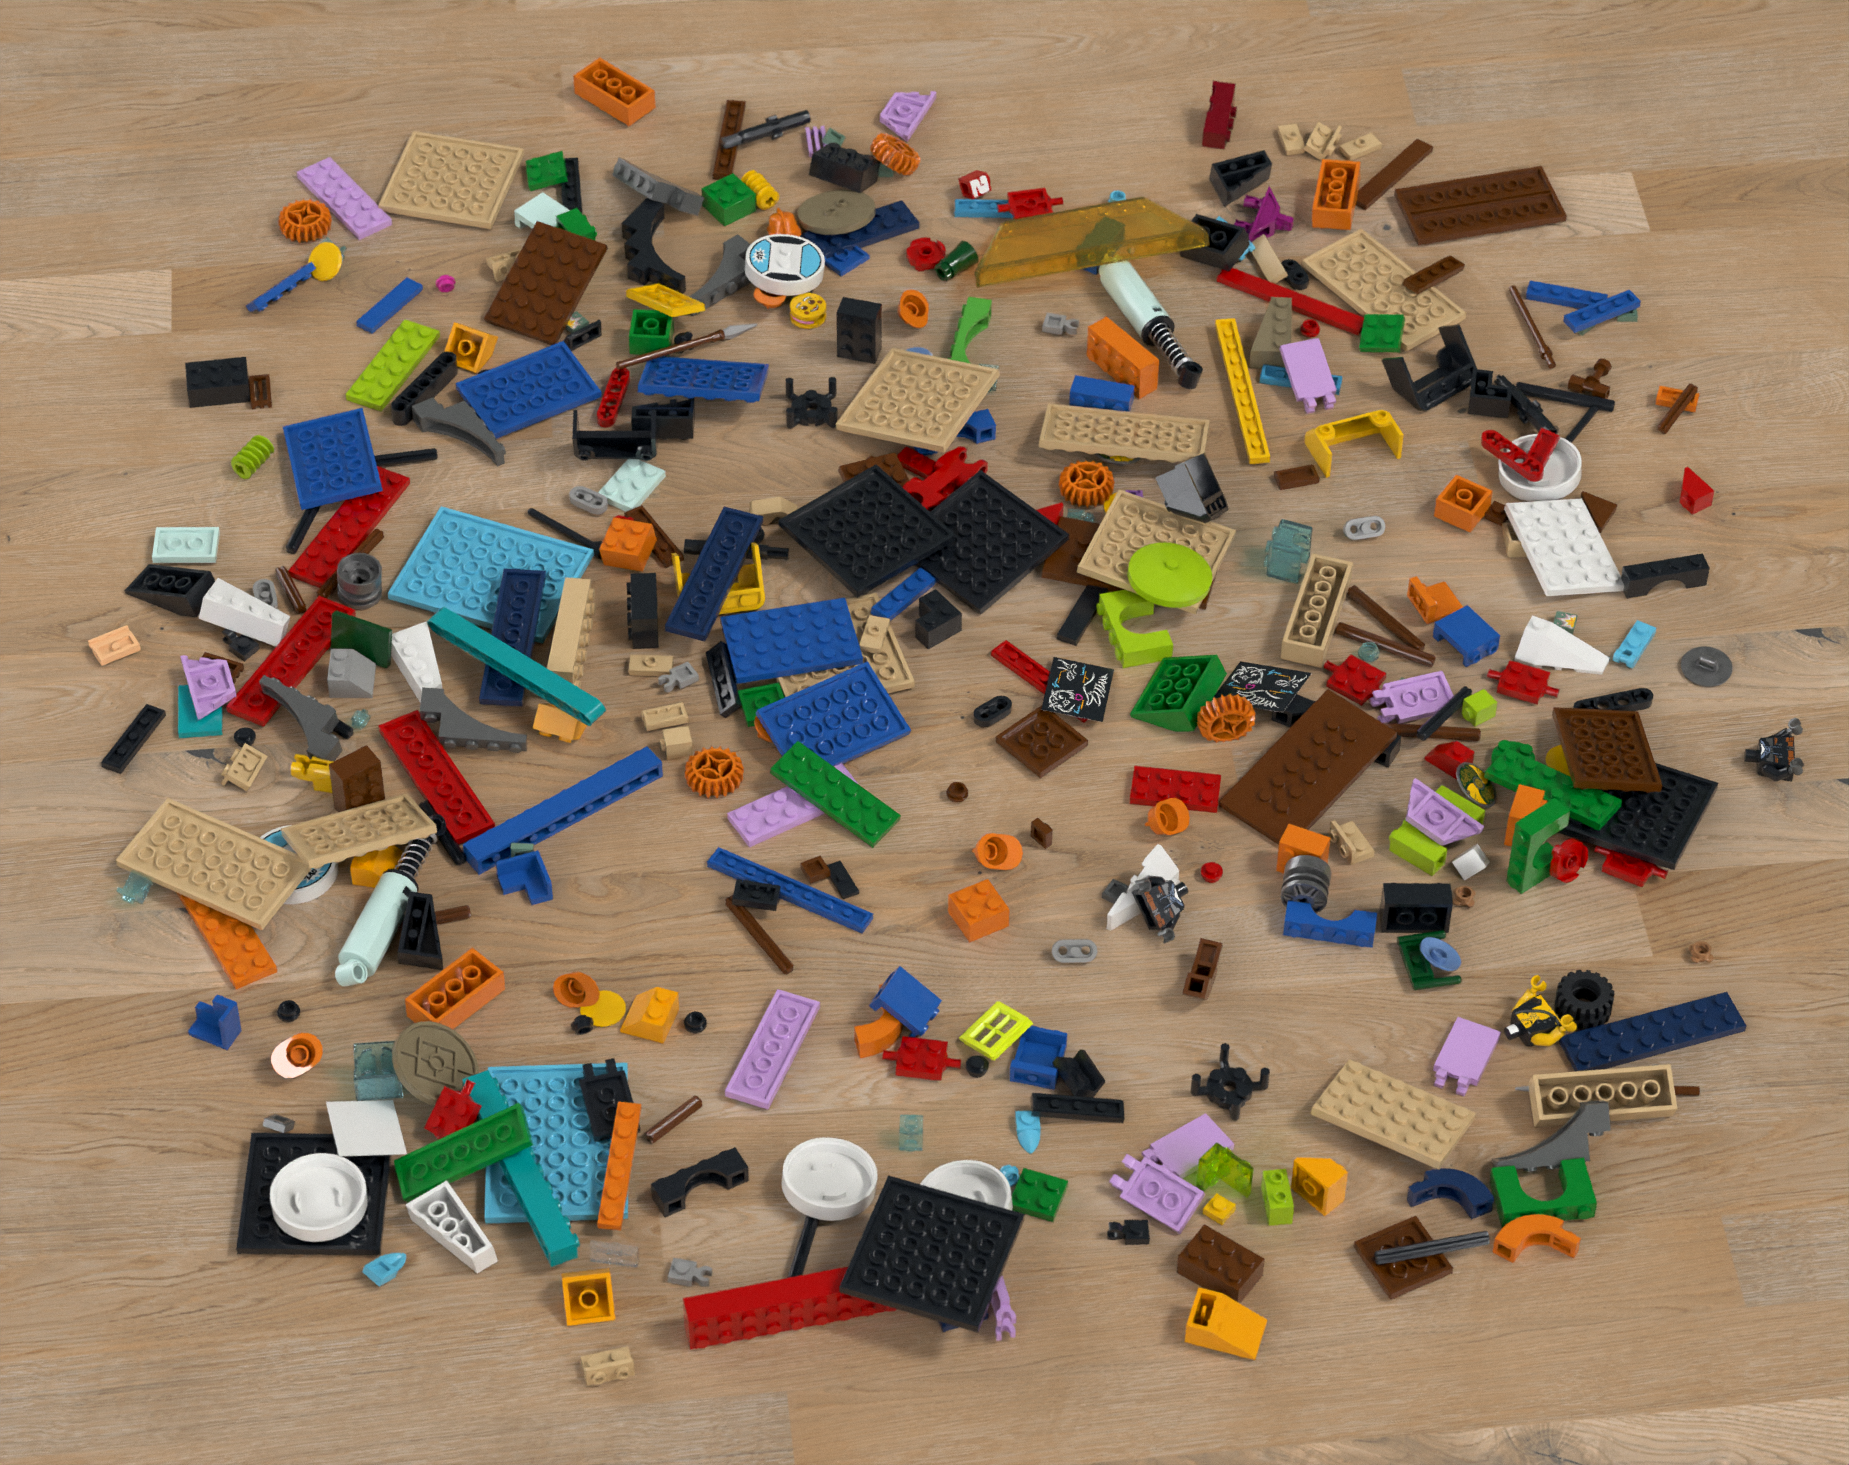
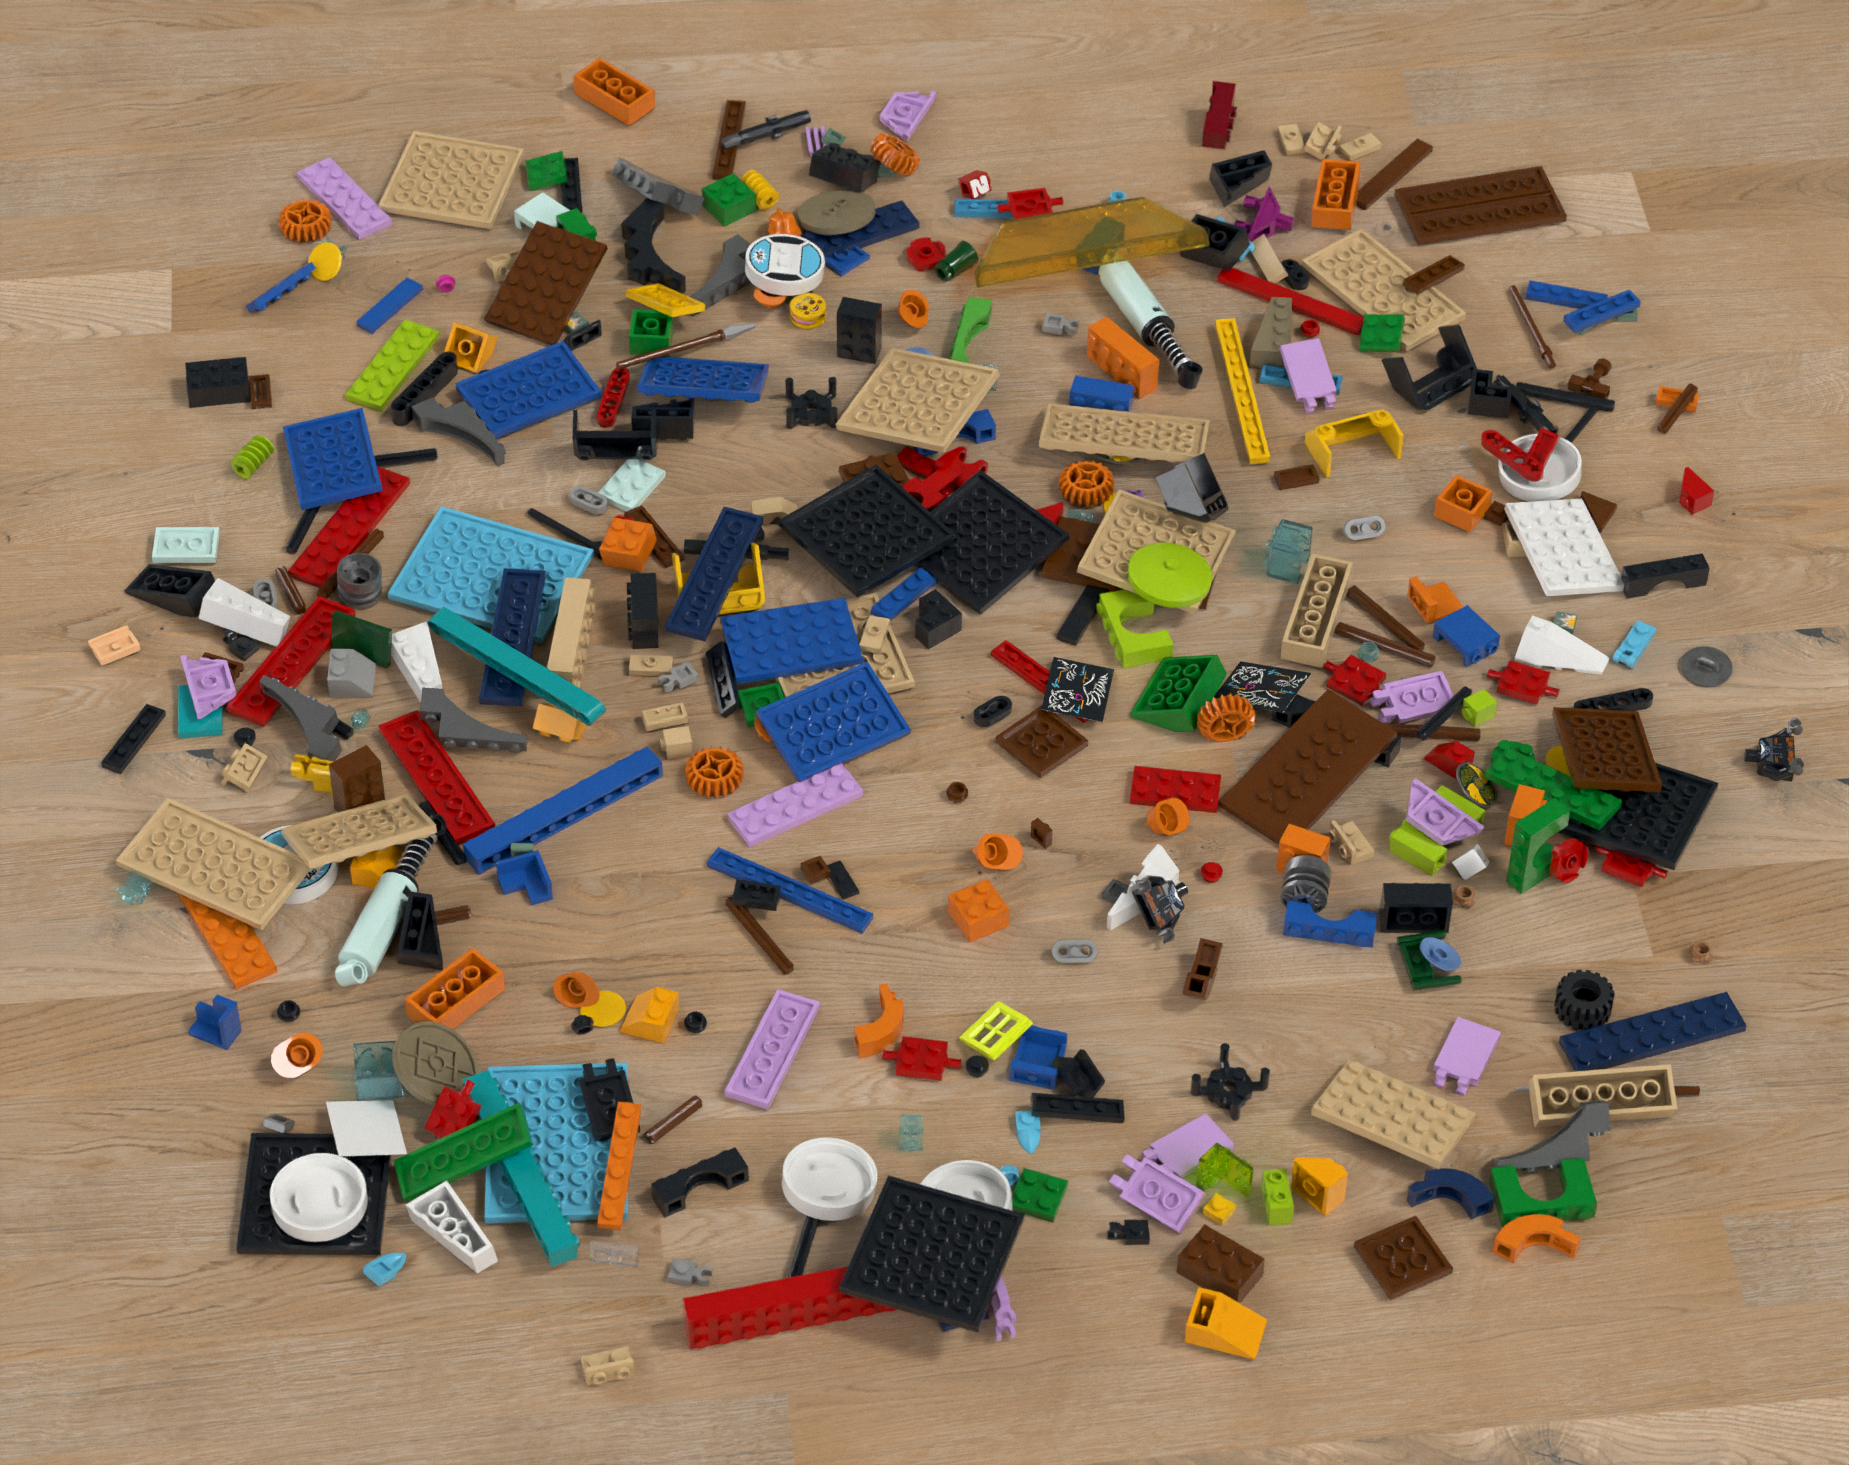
light orange slope [561,1268,615,1326] -> none
black plate [674,332,693,353] -> none
green plate [770,741,901,848] -> none
blue panel [869,966,942,1037] -> none
black axle [1374,1231,1490,1265] -> none
torso [1504,975,1577,1047] -> none

